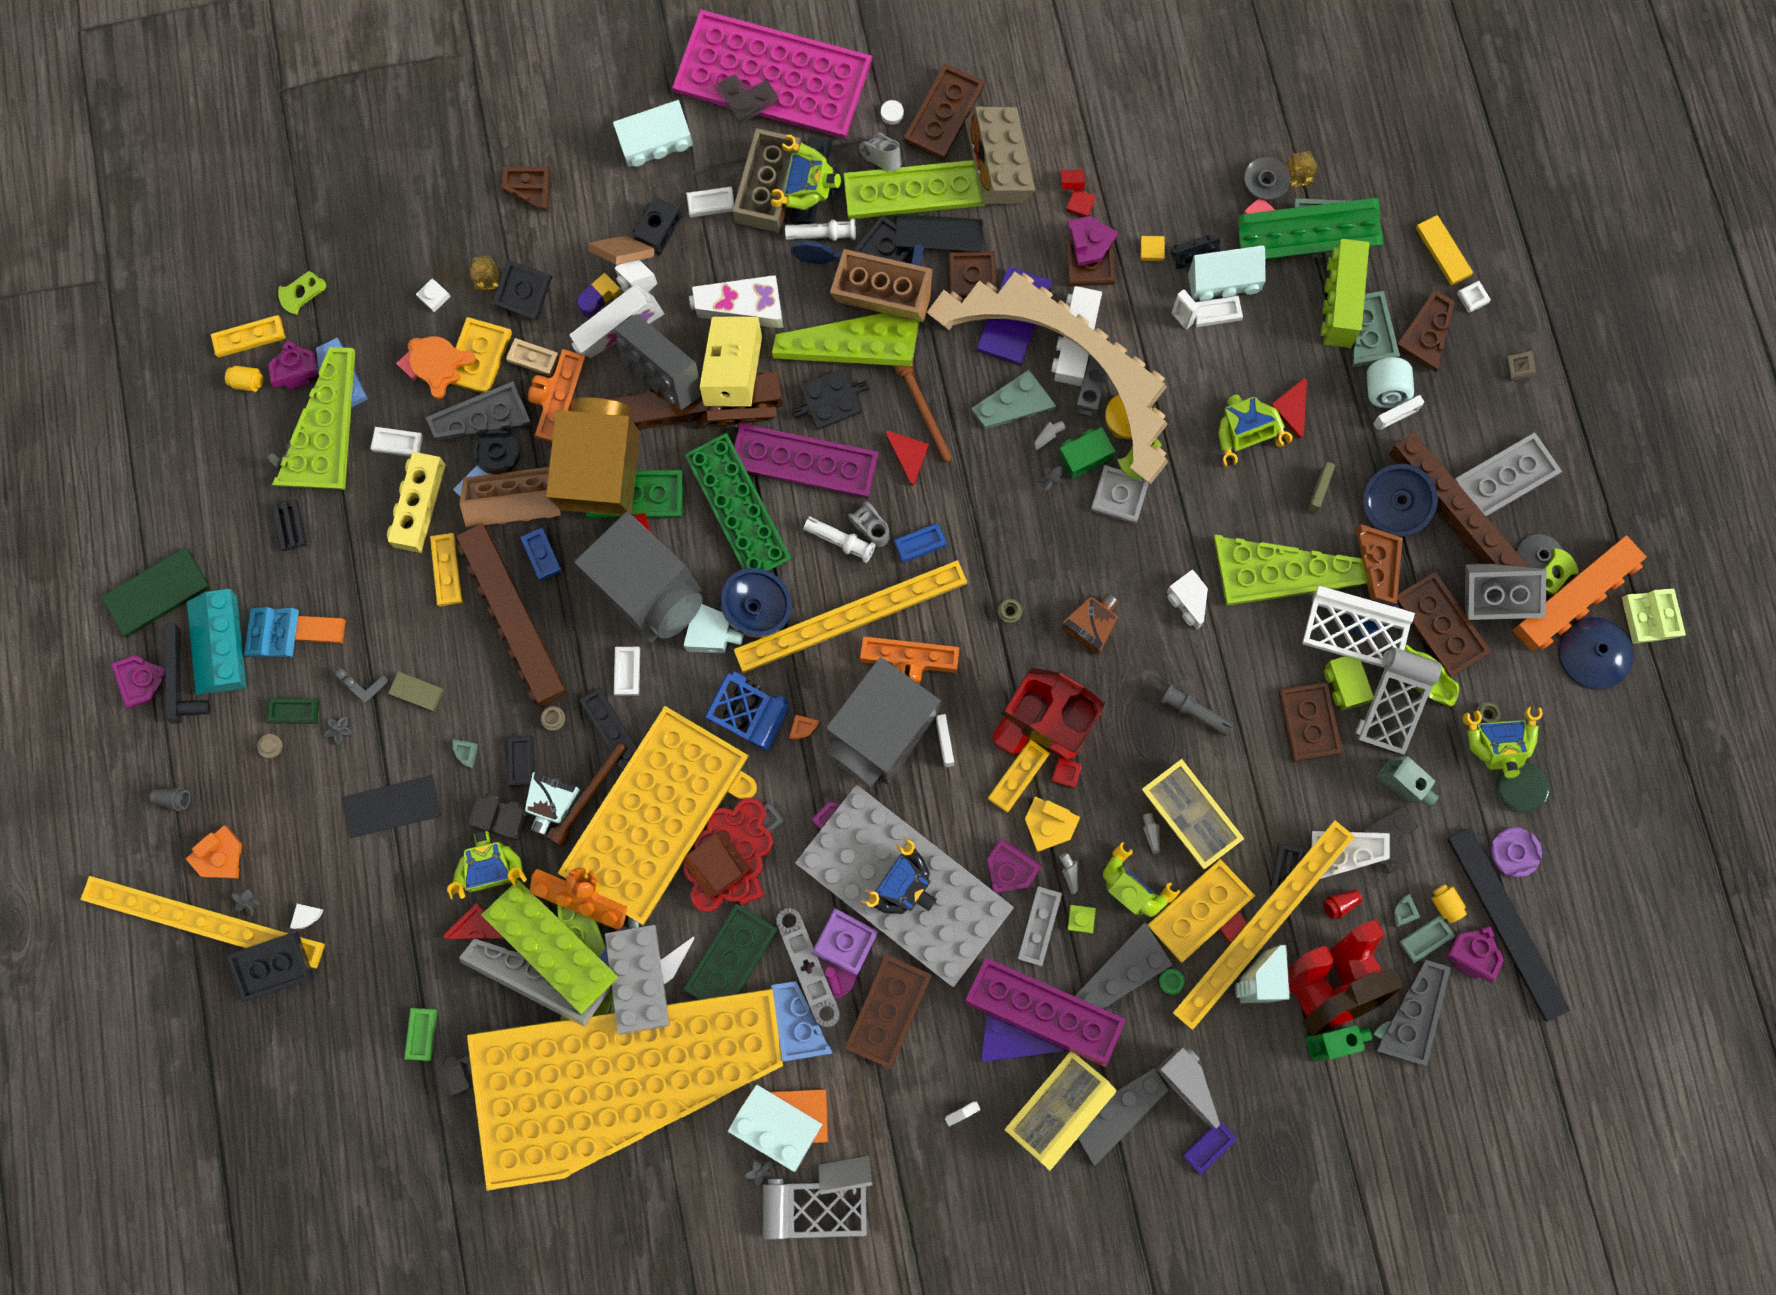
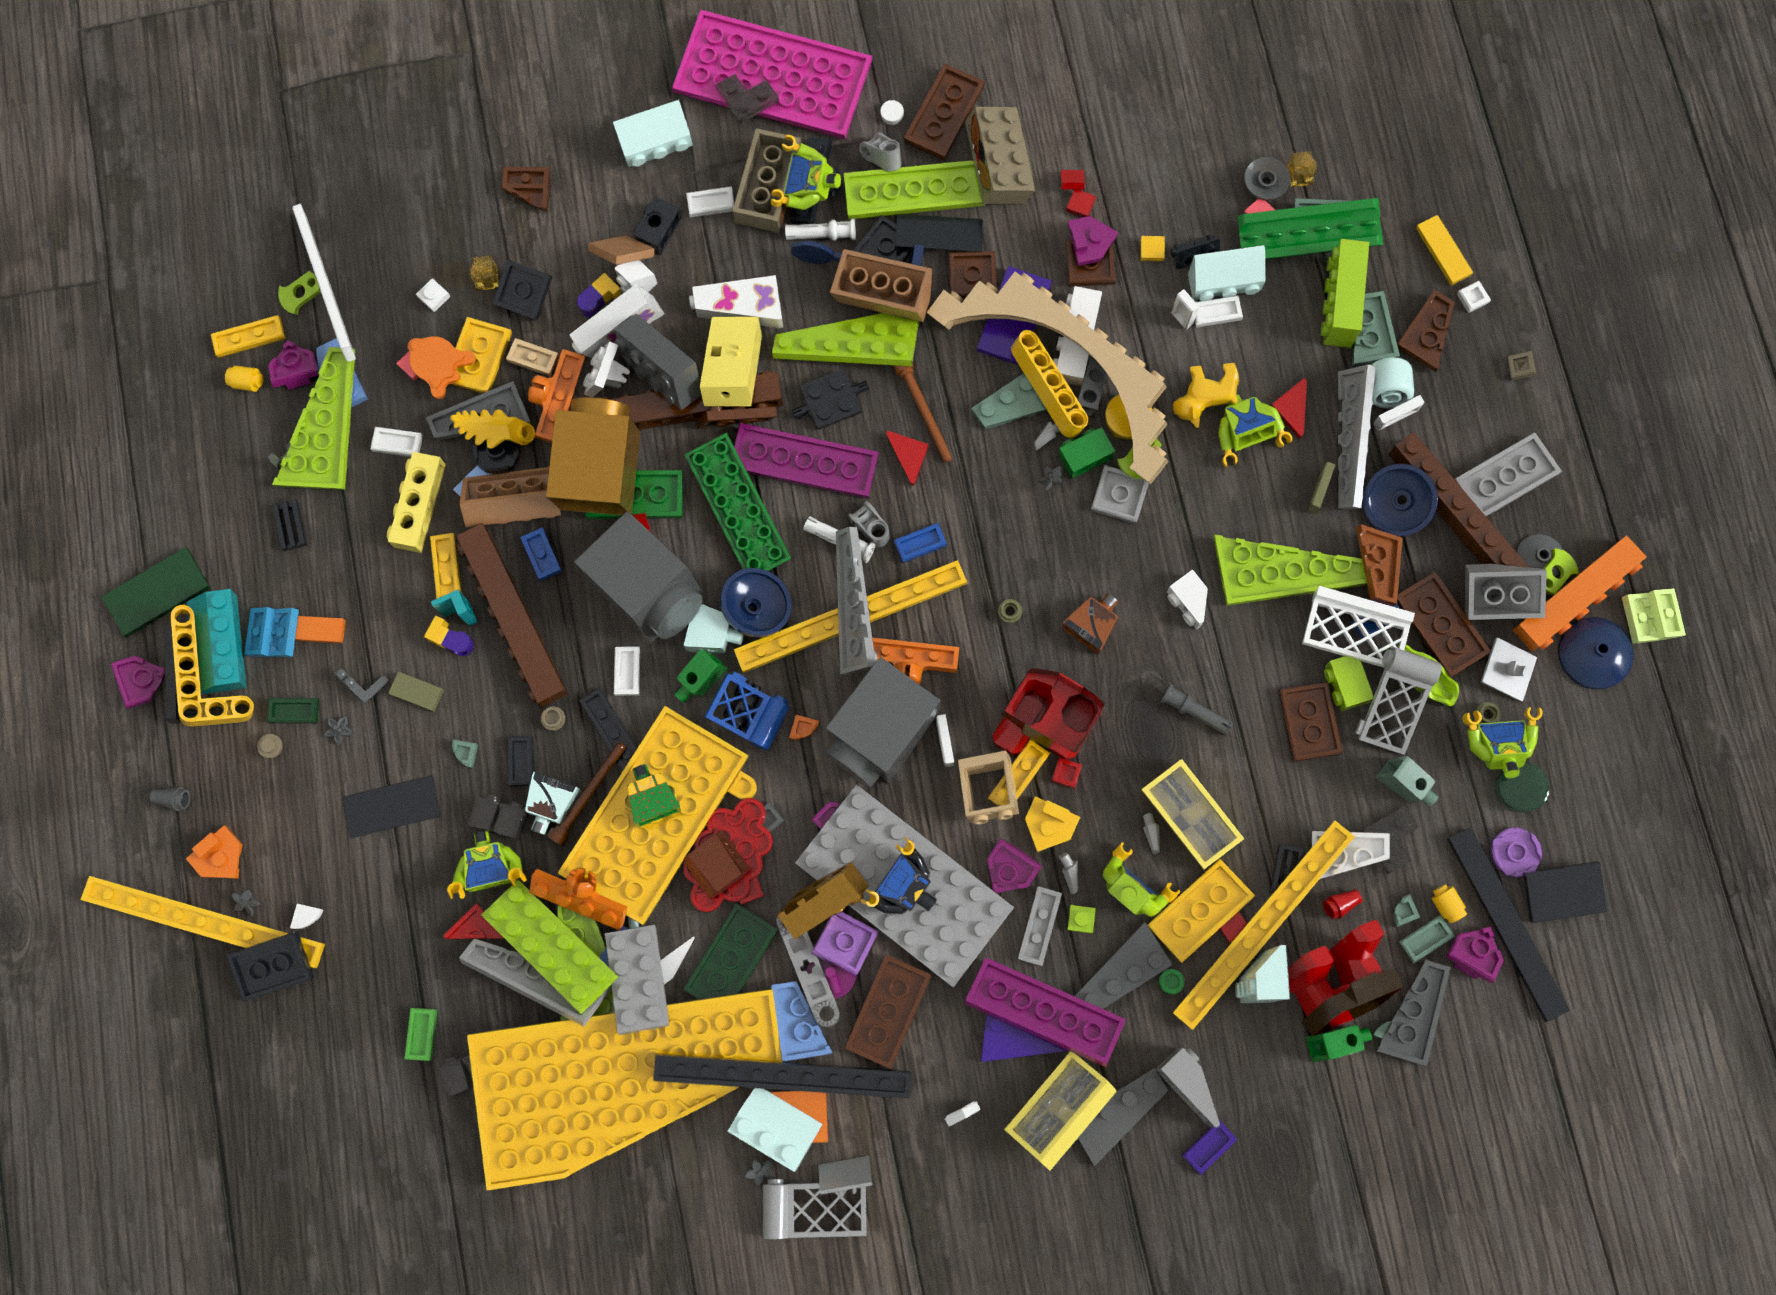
none -> yellow beam [171,605,254,727]
none -> white tile [292,204,356,362]
none -> leg [424,615,474,656]
none -> teal panel [431,590,478,626]
none -> yellow plant [450,409,535,449]
none -> white plate [583,341,630,398]
none -> green torso [627,764,681,828]
none -> black plate [653,1054,911,1098]
none -> green torso [674,649,728,703]
none -> pearl gold wedge [777,861,869,940]
none -> light grey wing [836,527,877,675]
none -> tan window [958,751,1019,824]
none -> yellow beam [1011,330,1088,438]
none -> yellow animal [1173,363,1239,428]
none -> light grey wing [1338,365,1376,510]
none -> piece [1481,637,1537,702]
none -> black tile [1523,861,1607,923]

